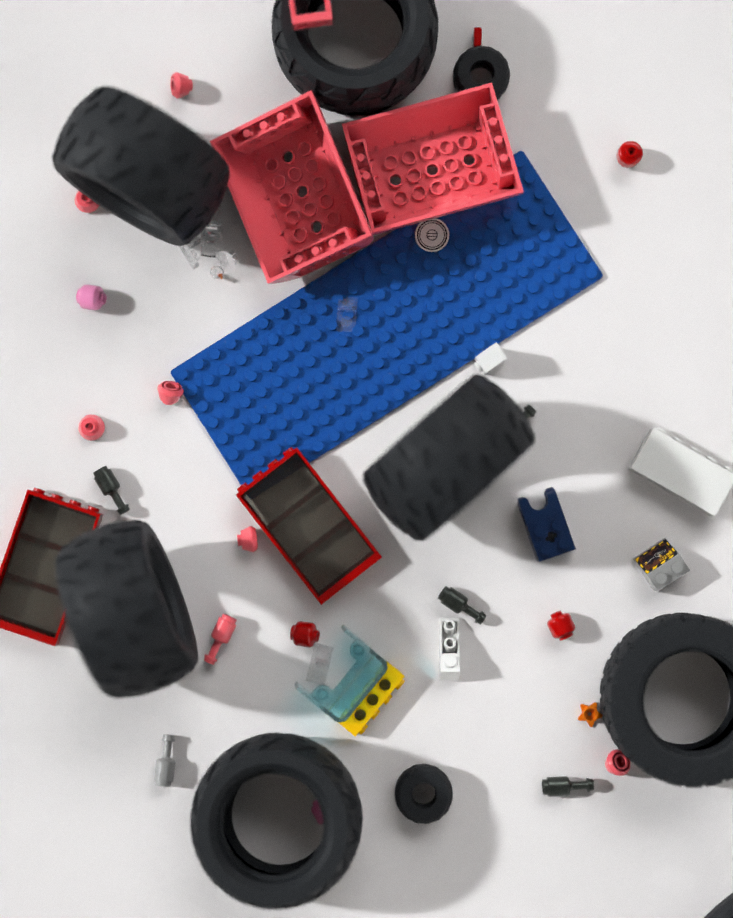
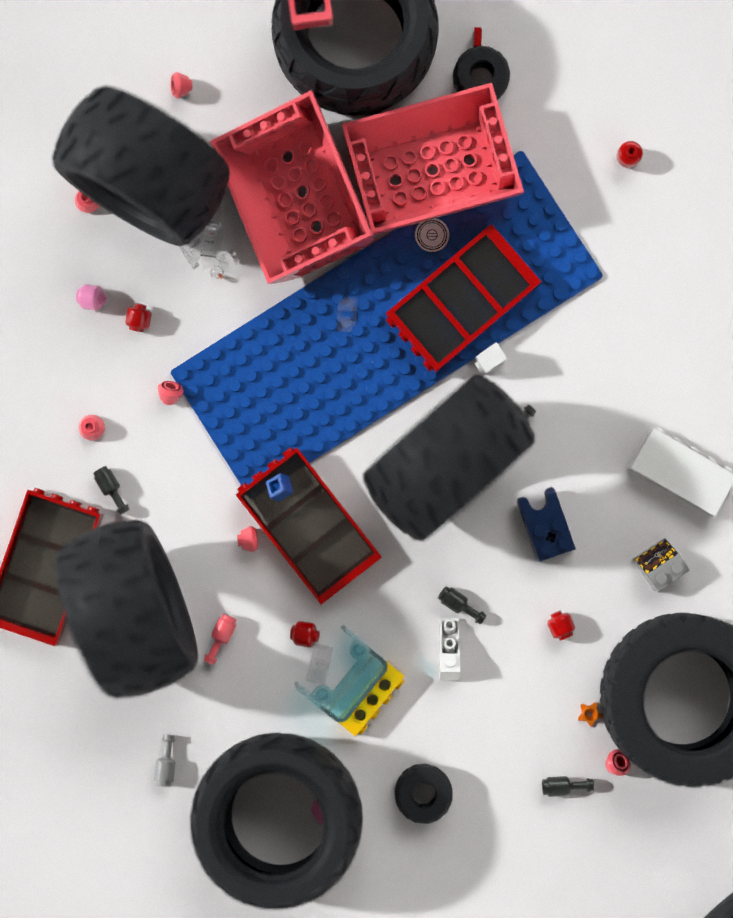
none -> red head [125,303,152,332]
none -> blue slope [266,473,294,501]
none -> clear smoke window [386,224,541,373]

